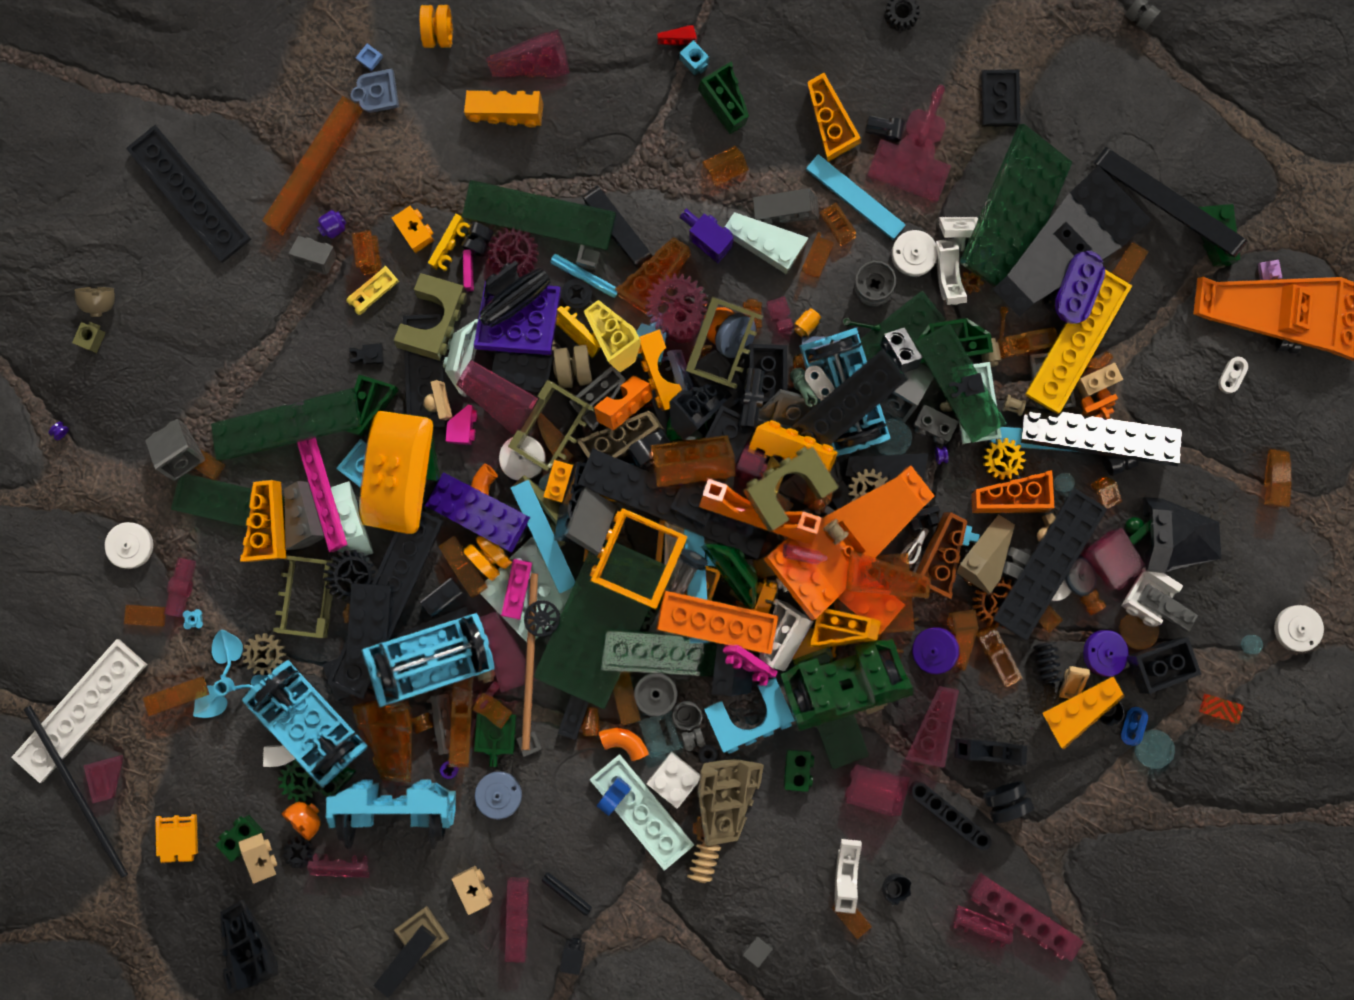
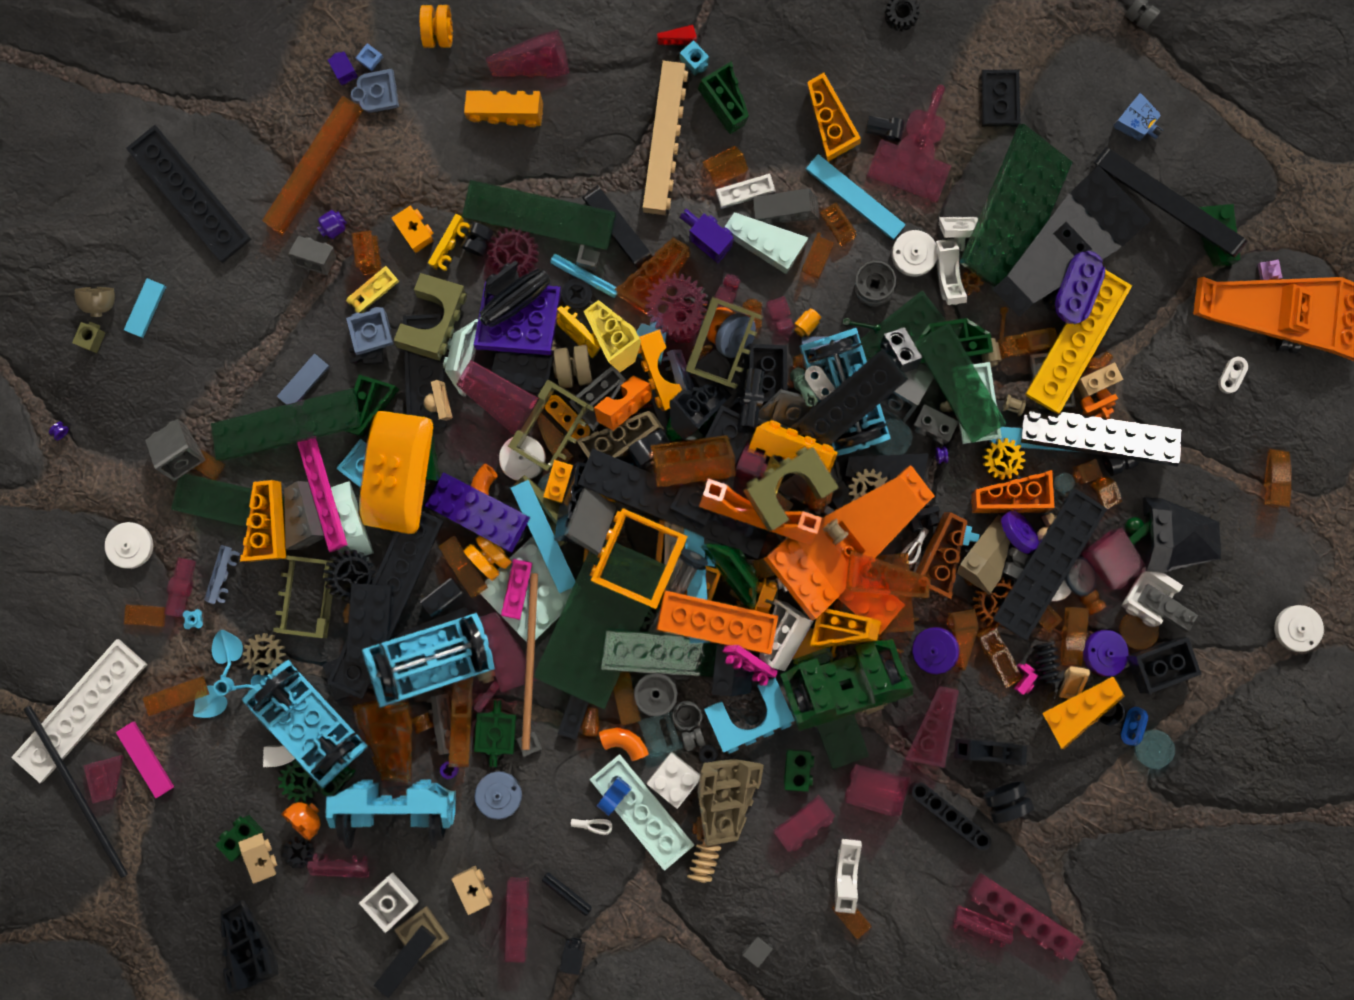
light orange plate [156,814,198,863] -> none
dark pink slope [446,405,477,445] -> none
dark pink tile [463,250,474,291] -> none
clear orange bracket [472,693,512,728] -> none
black wheel [524,600,561,637] -> none
clear pink slope [783,543,827,565] -> none
black hair [882,873,911,906] -> none
black plate [948,373,985,398] -> none
clear orange tile [1112,242,1149,283] -> none
clear orange tile [1199,694,1244,724] -> none
clear light blue tile [1241,635,1263,654] -> none
none -> dark pink tile [116,721,174,798]
none -> medium azure tile [124,278,166,338]
none -> sand blue plate [204,545,240,604]
none -> sand blue tile [277,353,330,408]
none -> dark purple brick [328,51,358,85]
none -> sand blue plate [346,307,394,355]
none -> white brick [359,872,418,933]
none -> light orange plate [545,395,590,440]
none -> white piece [571,819,612,835]
none -> tan brick [643,61,688,215]
none -> clear pink plate [715,273,741,309]
none -> white tile [716,174,775,209]
none -> clear pink brick [773,795,835,852]
none -> dark purple wheel [1001,510,1039,554]
none -> dark pink bracket [1014,663,1038,695]
none -> clear orange slope [1061,607,1089,666]
none -> clear orange bracket [1073,459,1103,485]
none -> medium blue torso [1113,93,1163,140]

